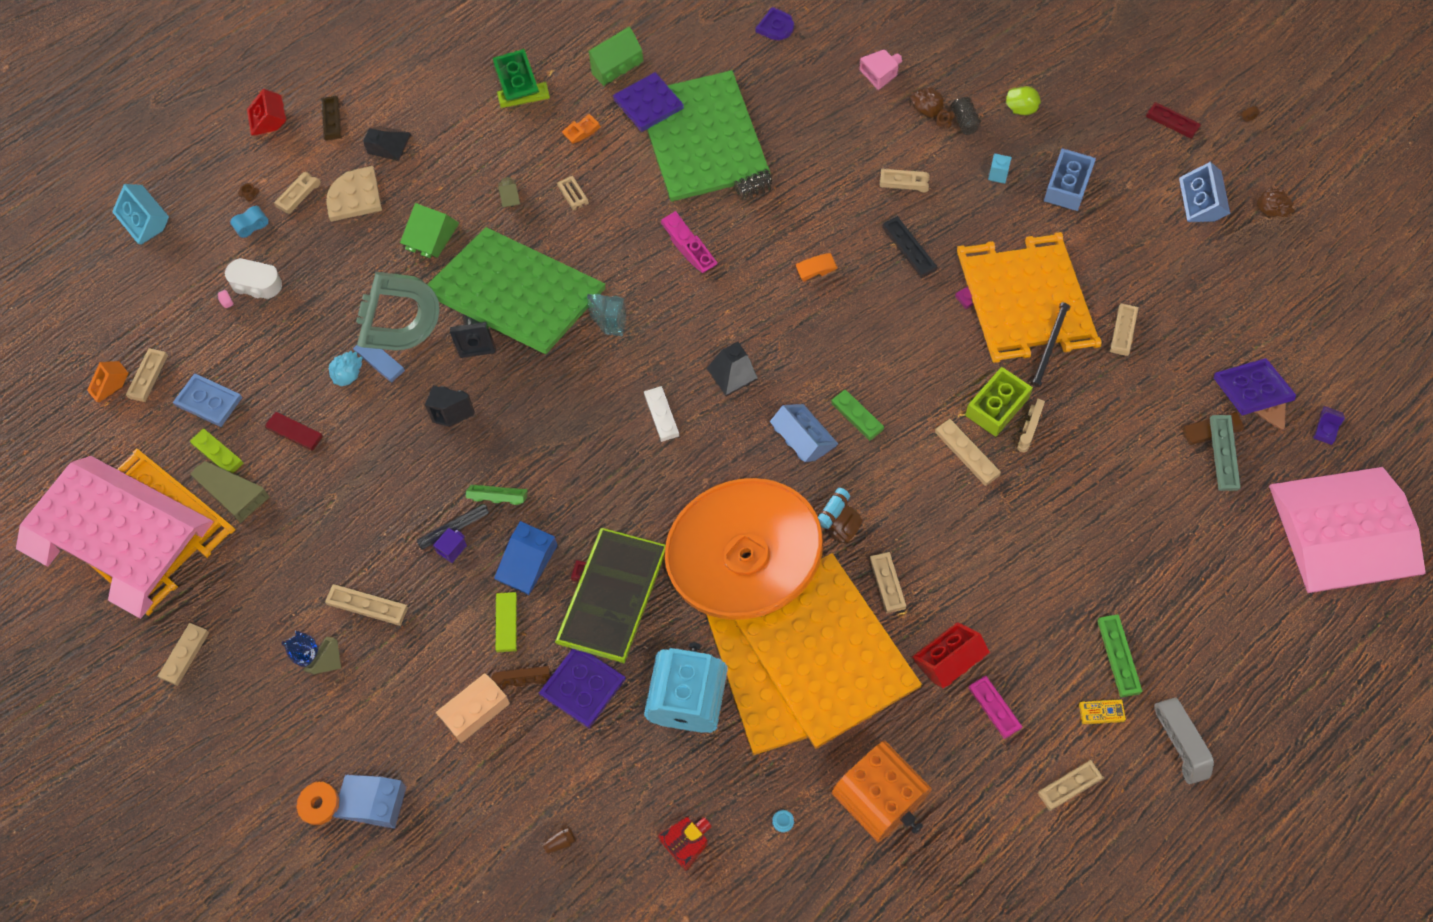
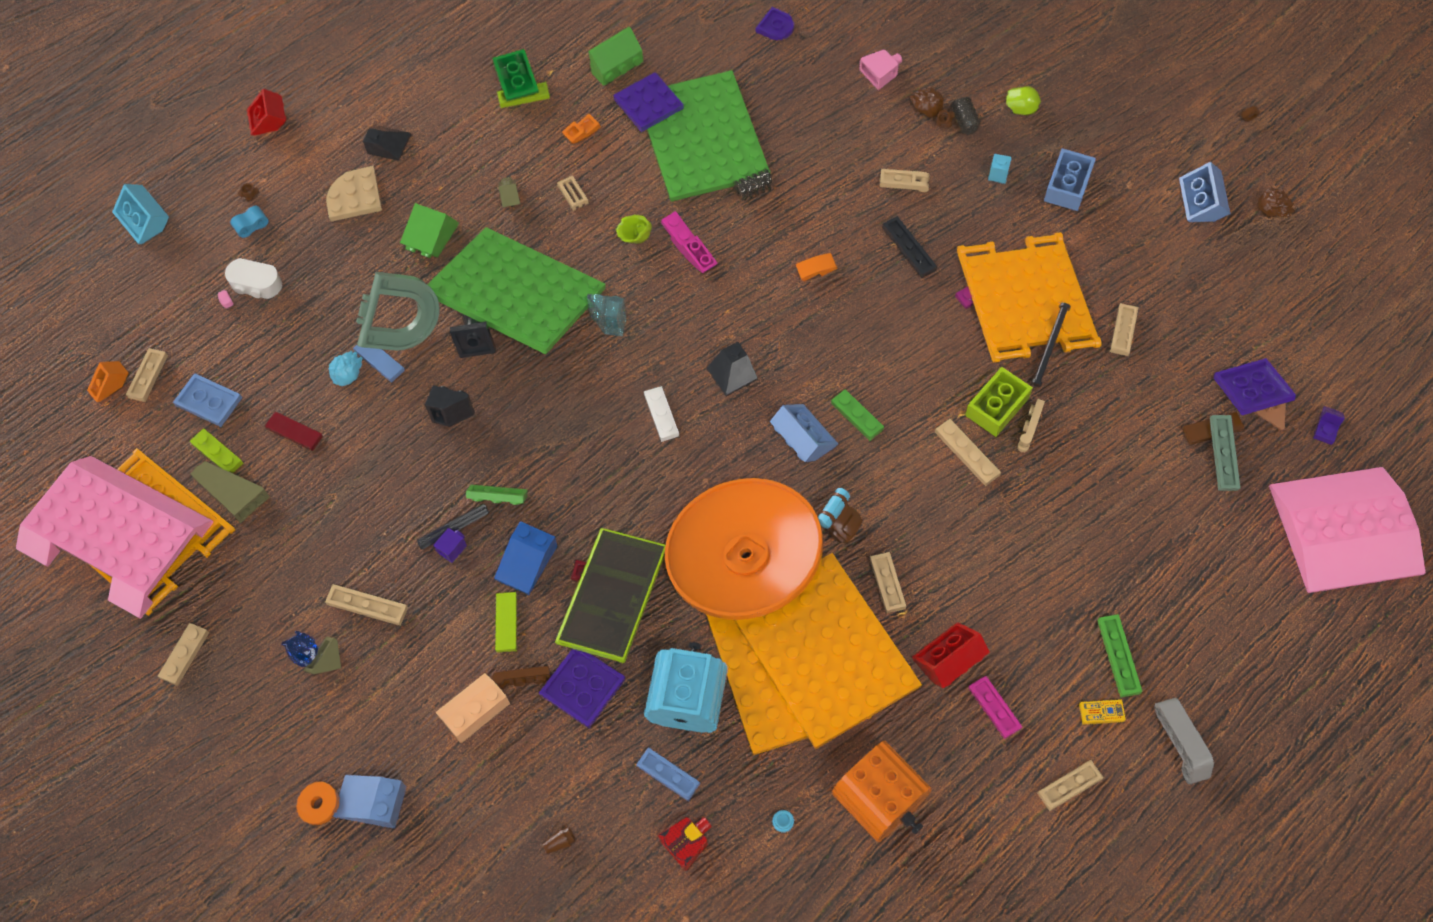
tan plate [274,172,321,214] -> none
dark brown tile [321,95,342,141] -> none
dark red tile [1146,102,1201,139] -> none
none -> lime hair [616,214,652,244]
none -> medium blue tile [636,747,700,801]

